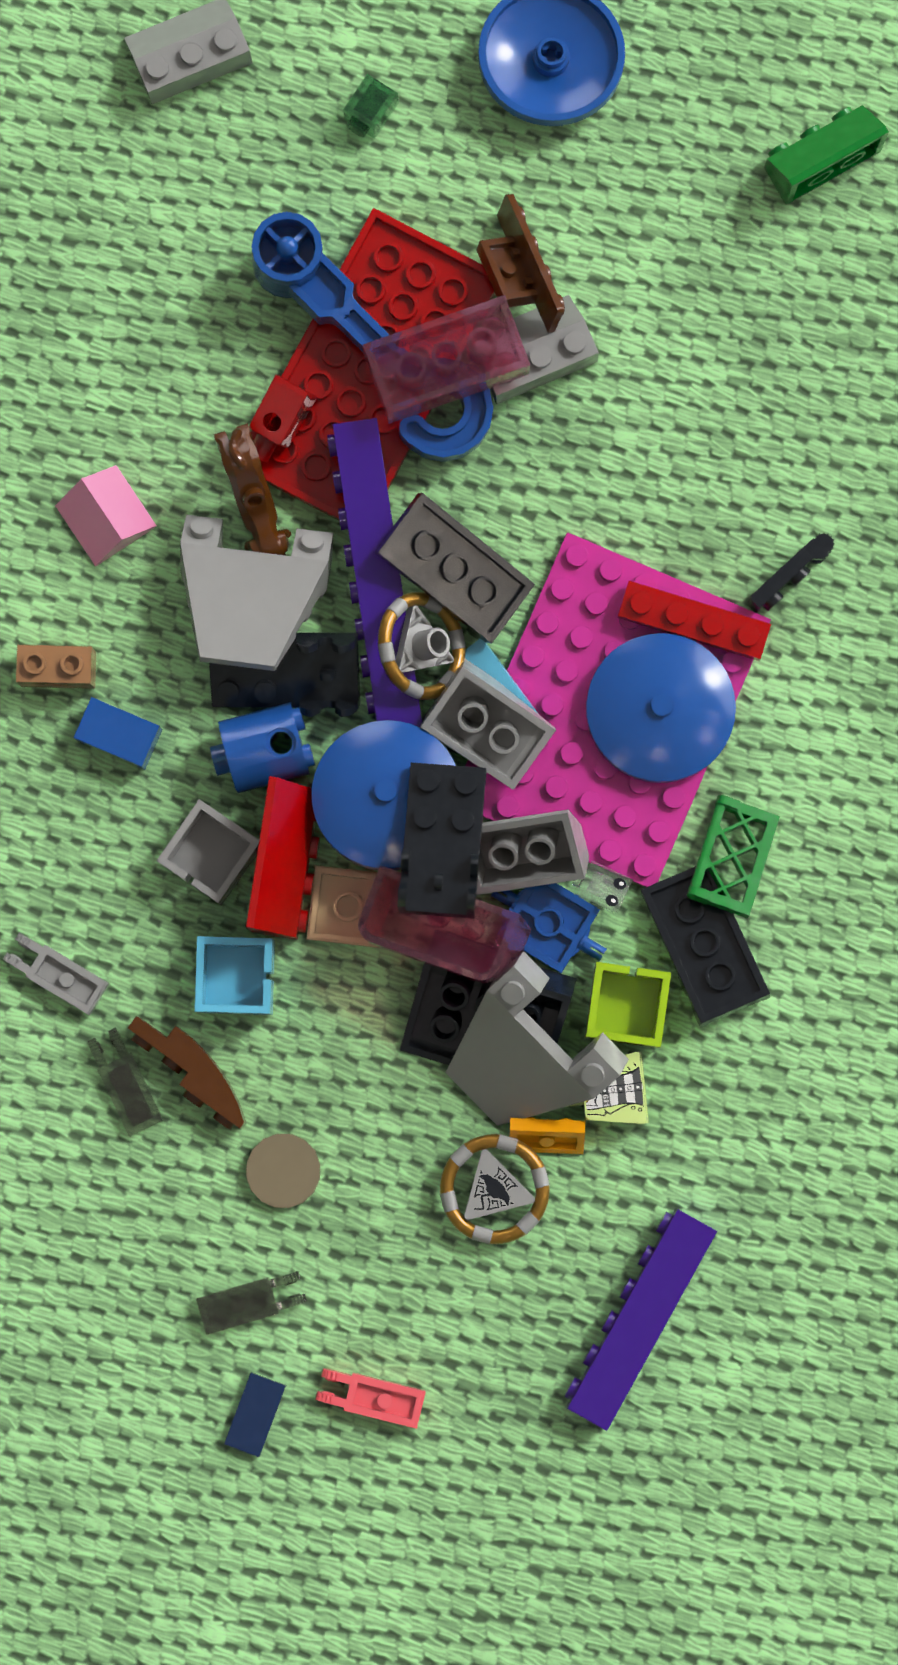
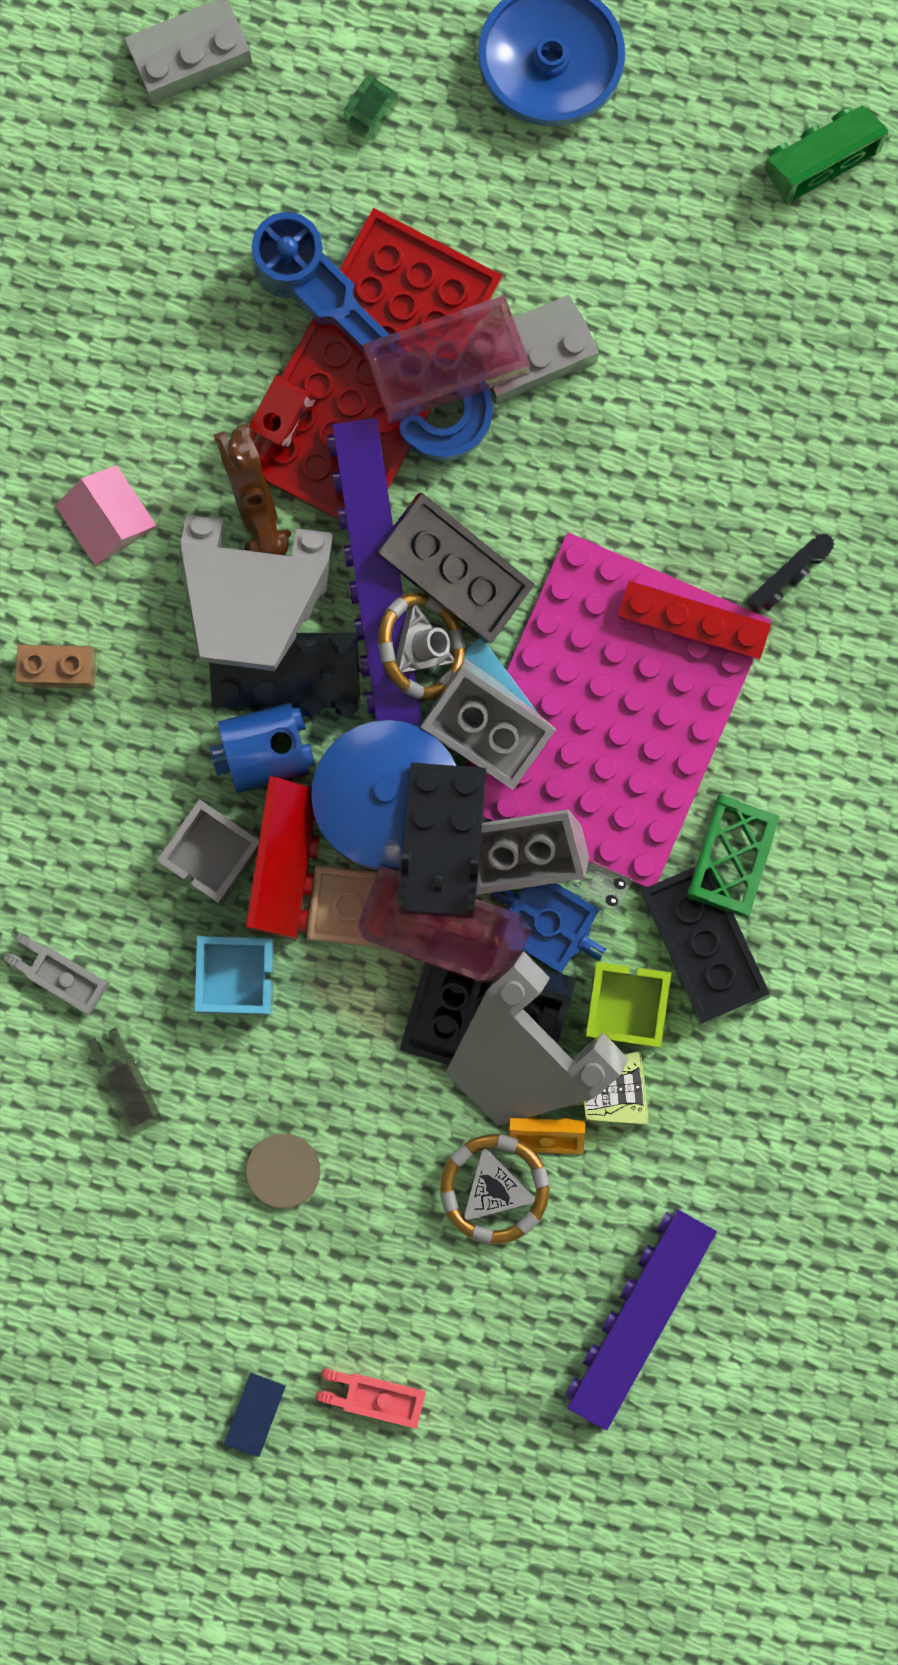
blue panel [73,697,163,770] -> none
reddish brown slope [128,1016,246,1130] -> none
clear smoke hinge [196,1271,307,1335] -> none
reddish brown bracket [476,194,565,333] -> none
blue dish [586,633,736,783] -> none

